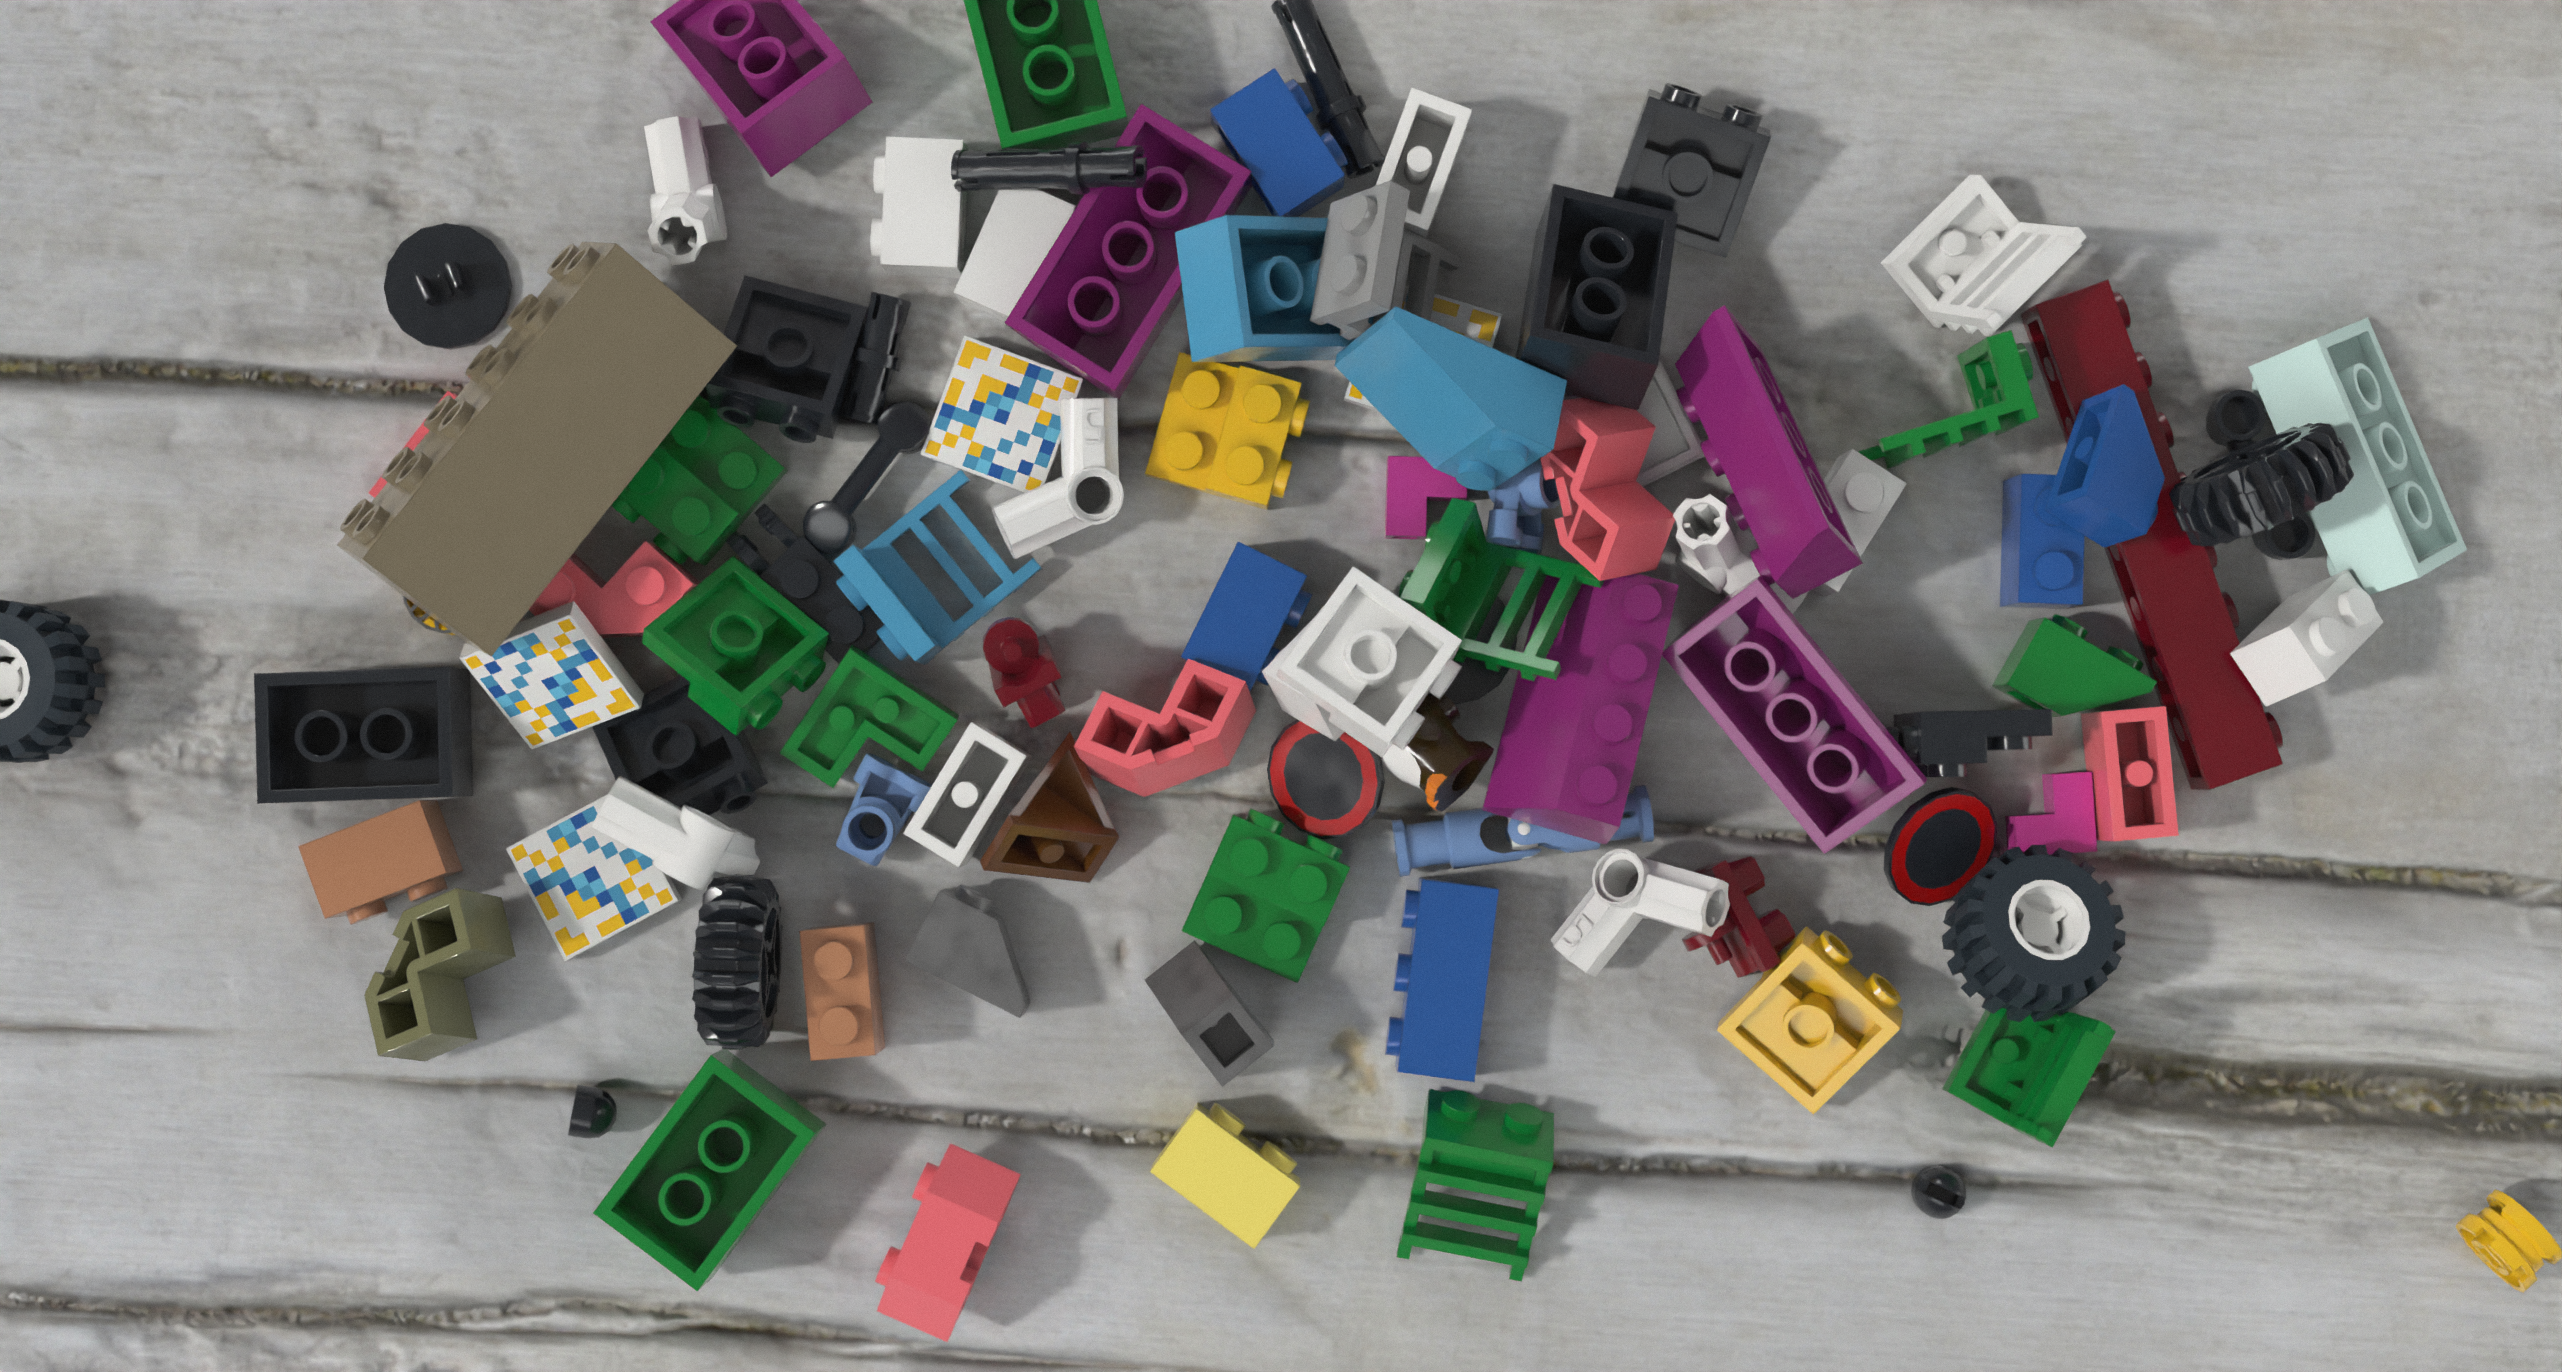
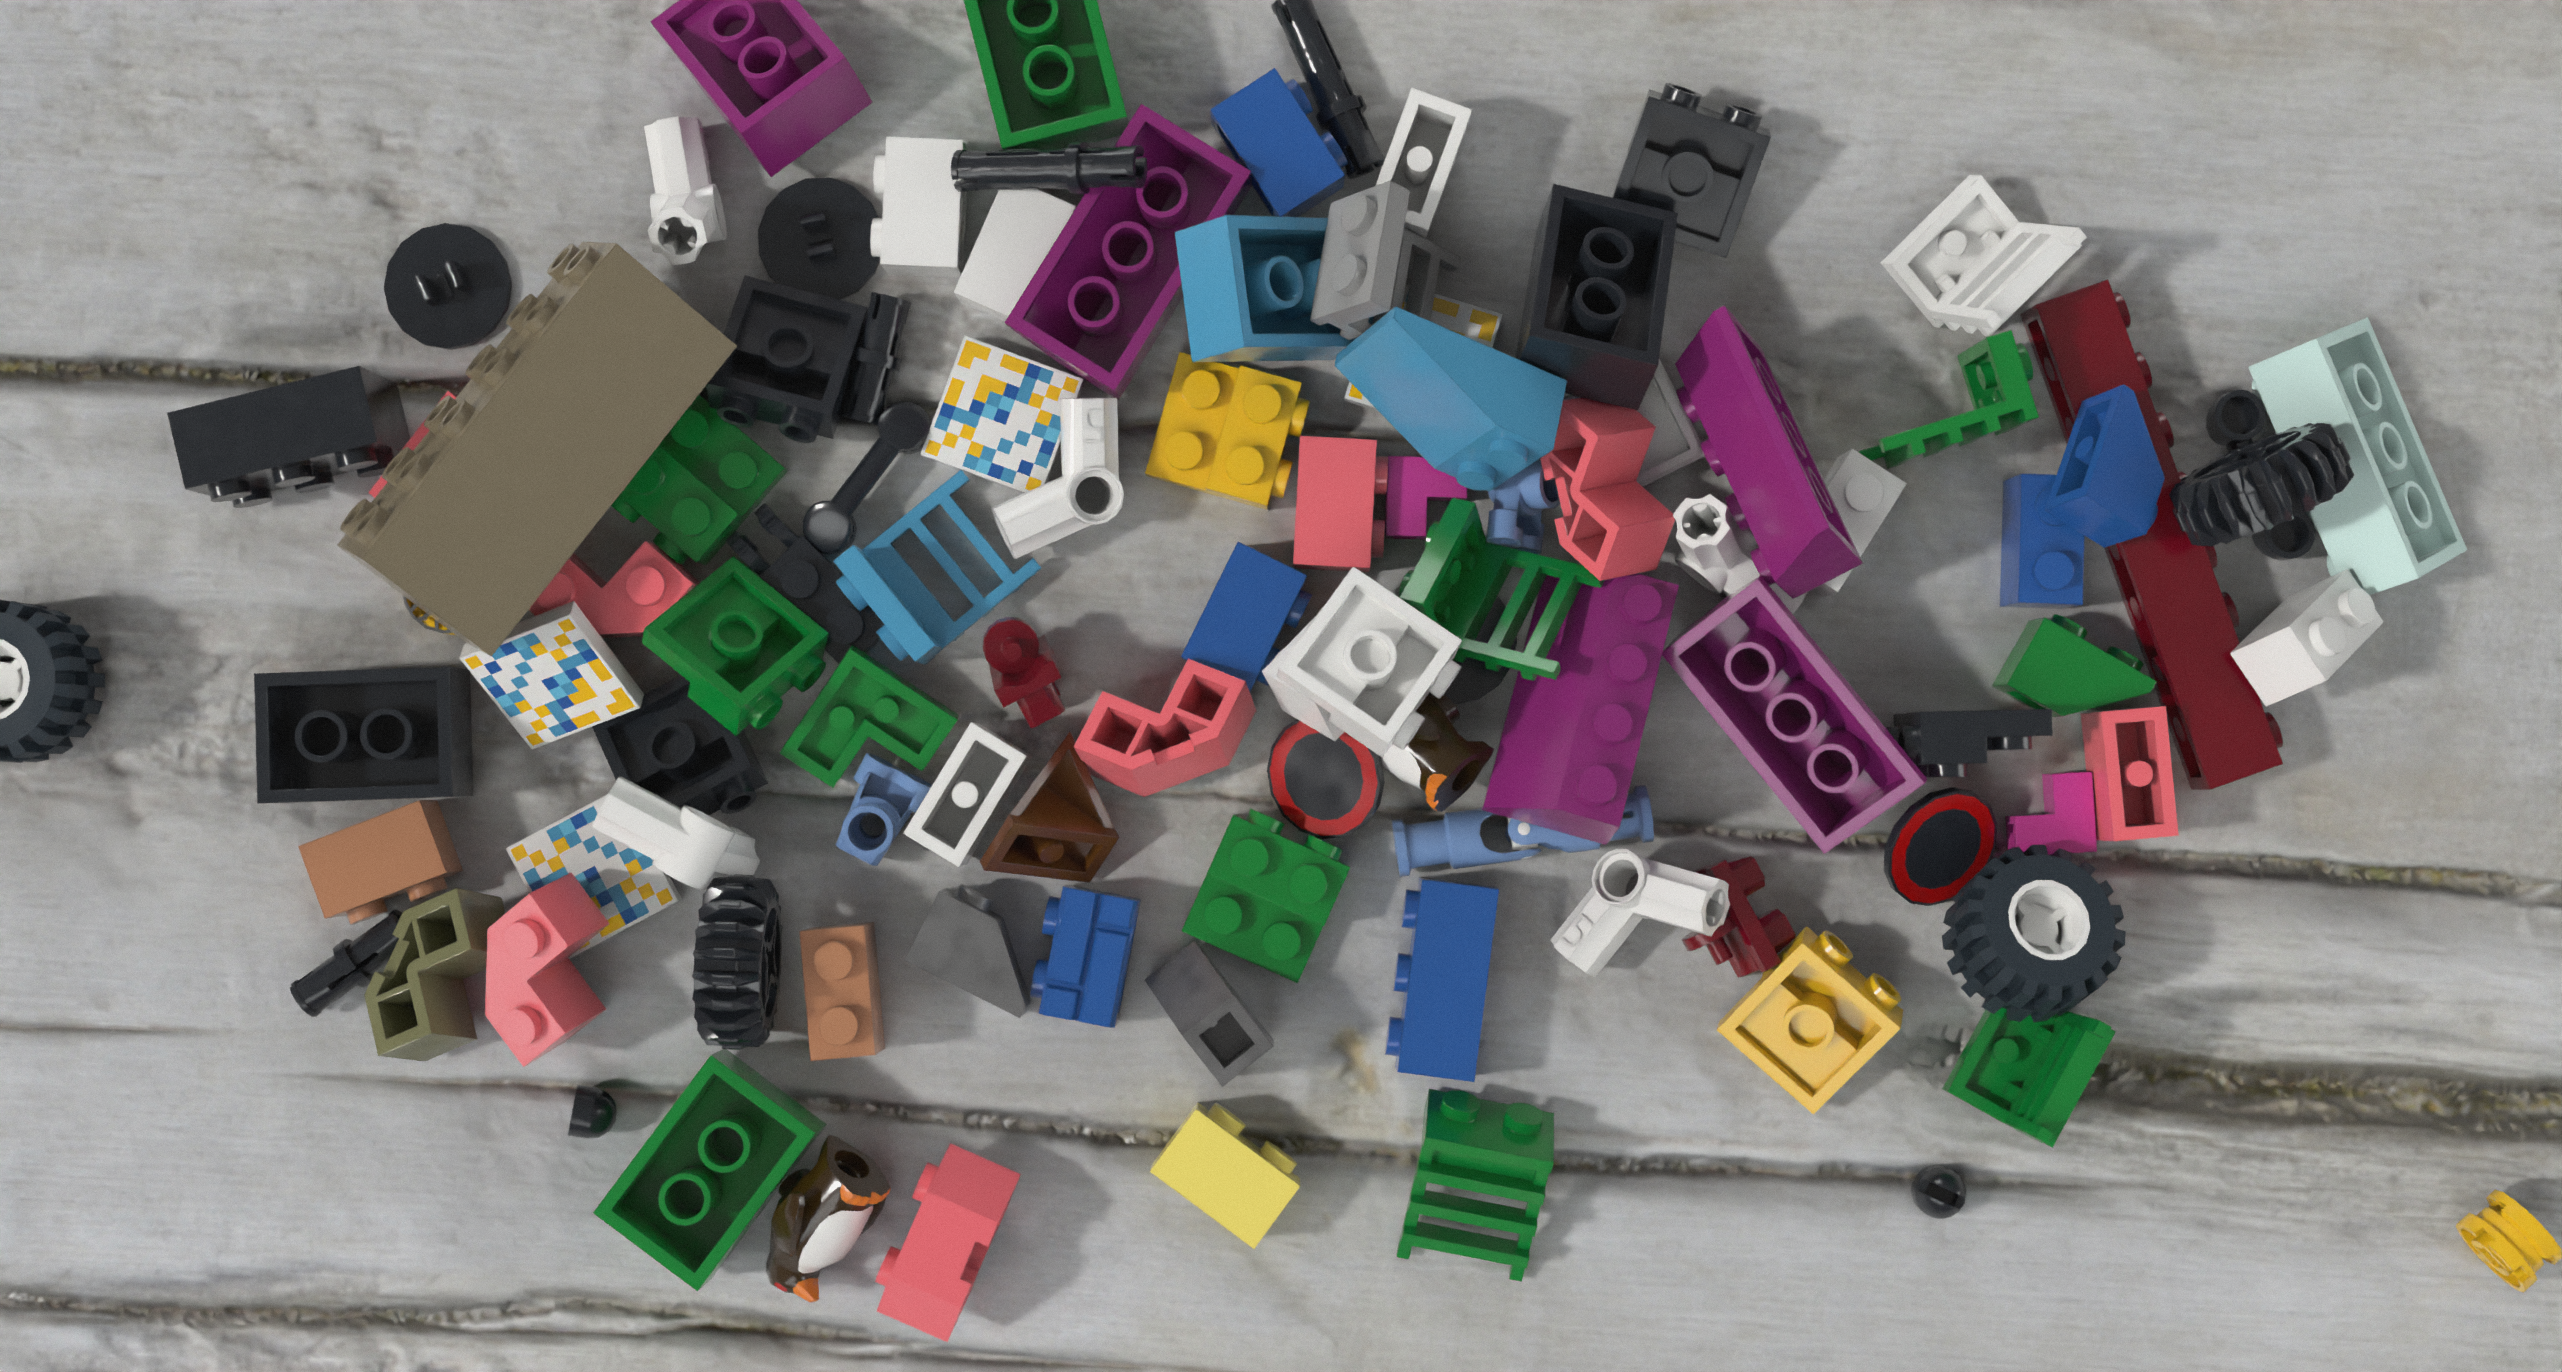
none -> black brick [167,366,410,508]
none -> black pin [290,909,402,1017]
none -> coral brick [485,872,610,1067]
none -> black piece [758,177,880,300]
none -> dark brown animal [766,1135,891,1303]
none -> blue brick [1030,885,1141,1028]
none -> coral brick [1293,436,1388,572]

